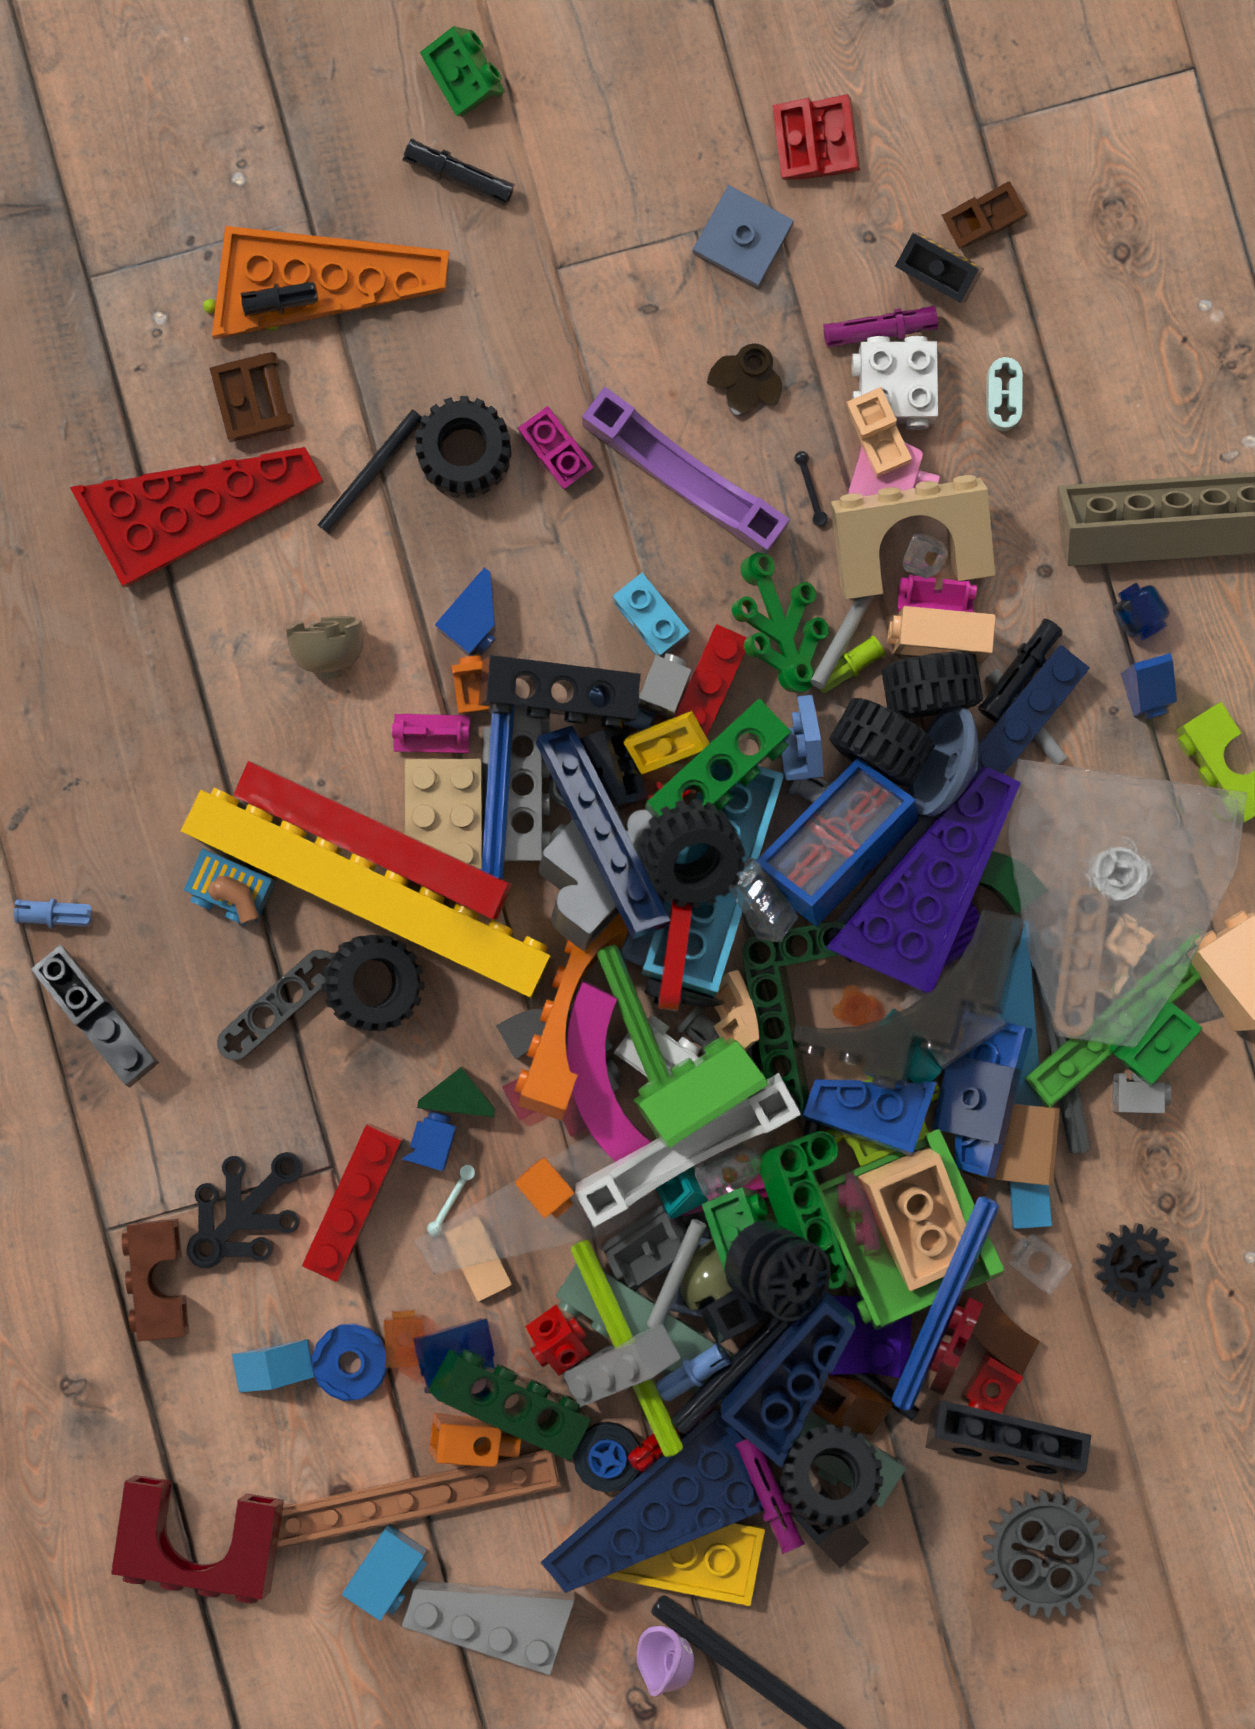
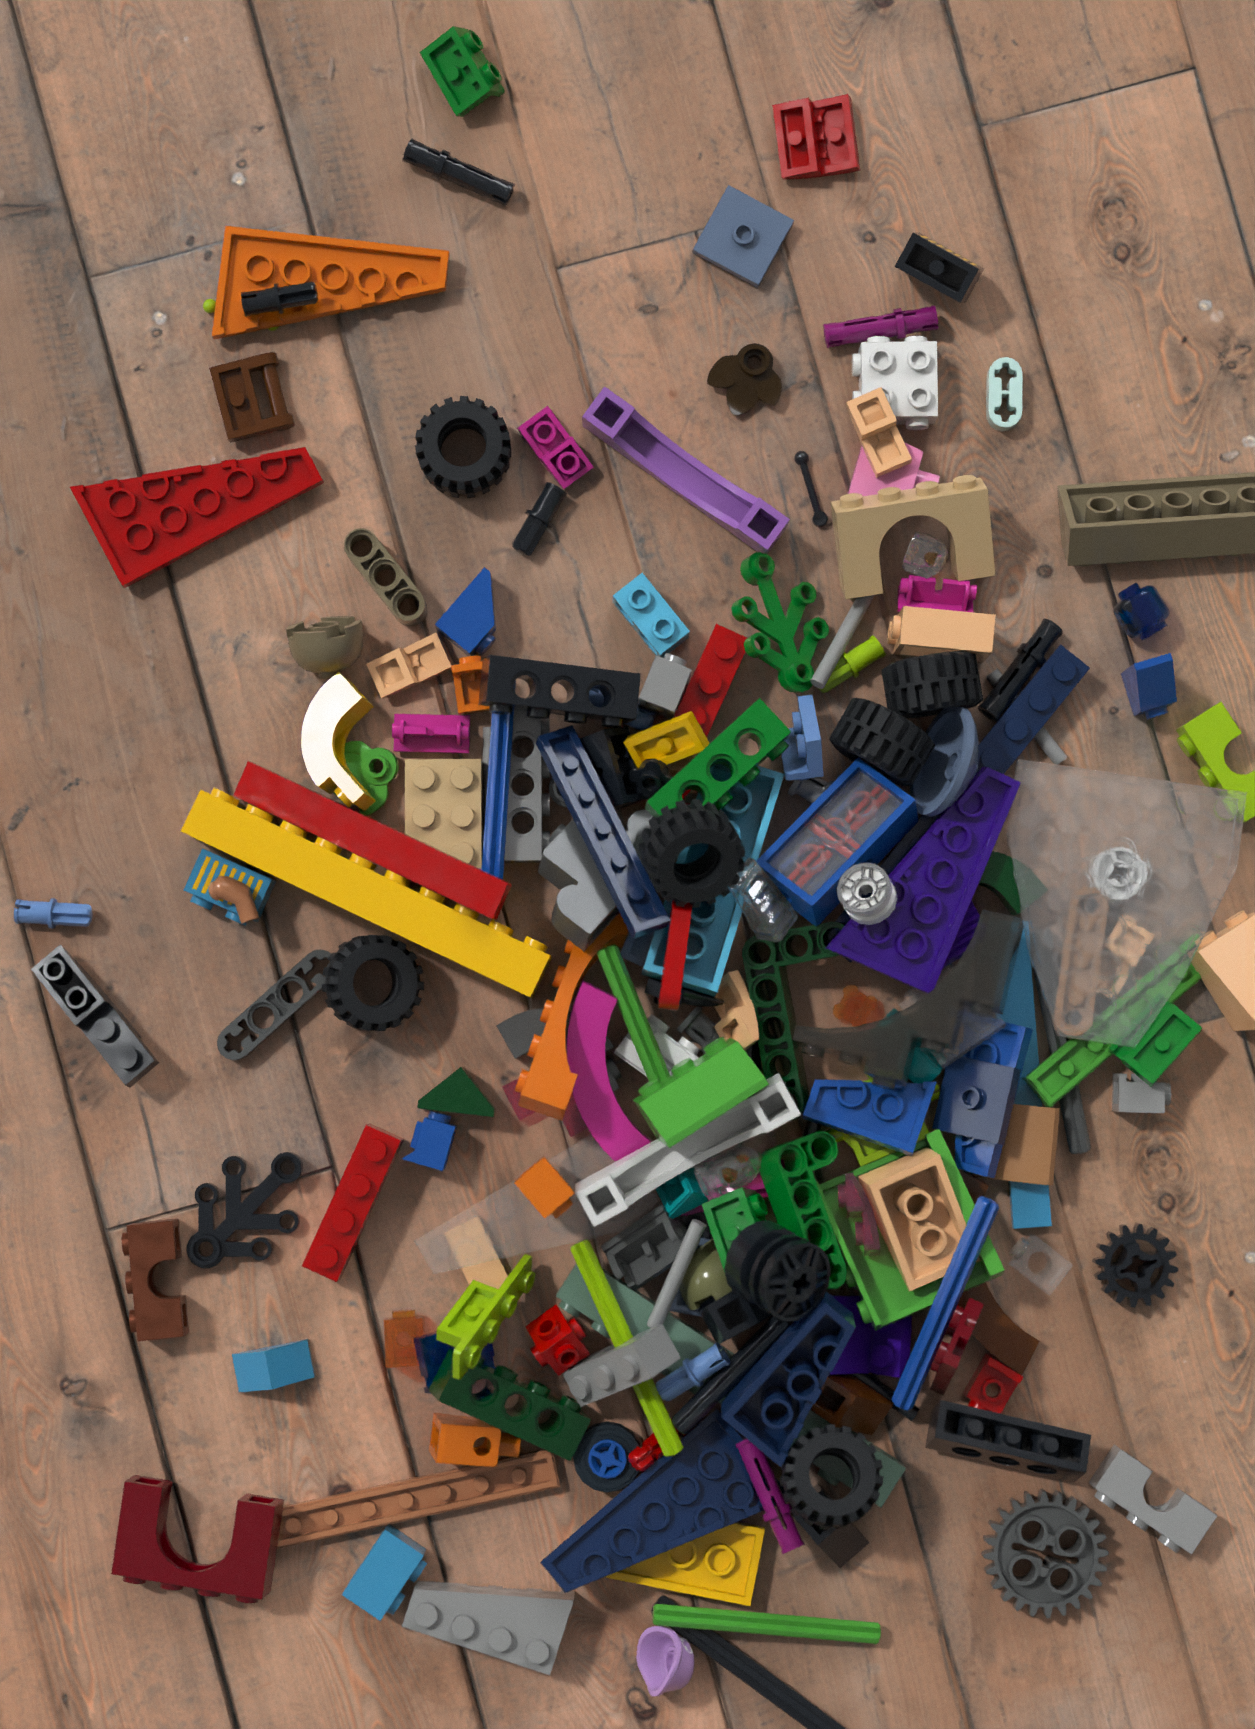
blue tile [312,1323,389,1401] -> none
black bar [317,409,423,535] -> none
light aqua hinge [427,1165,475,1236] -> none
reddish brown slope [942,181,1028,249] -> none
none -> arch [301,671,376,811]
none -> bright green plate [333,741,398,815]
none -> dark tan beam [344,528,427,626]
none -> light nougat slope [366,632,455,698]
none -> lime bracket [436,1254,535,1380]
none -> black axle [512,482,567,556]
none -> black plate [629,759,673,798]
none -> bright green axle [652,1604,881,1644]
none -> white wheel [837,863,897,925]
none -> light grey arch [1089,1444,1217,1555]

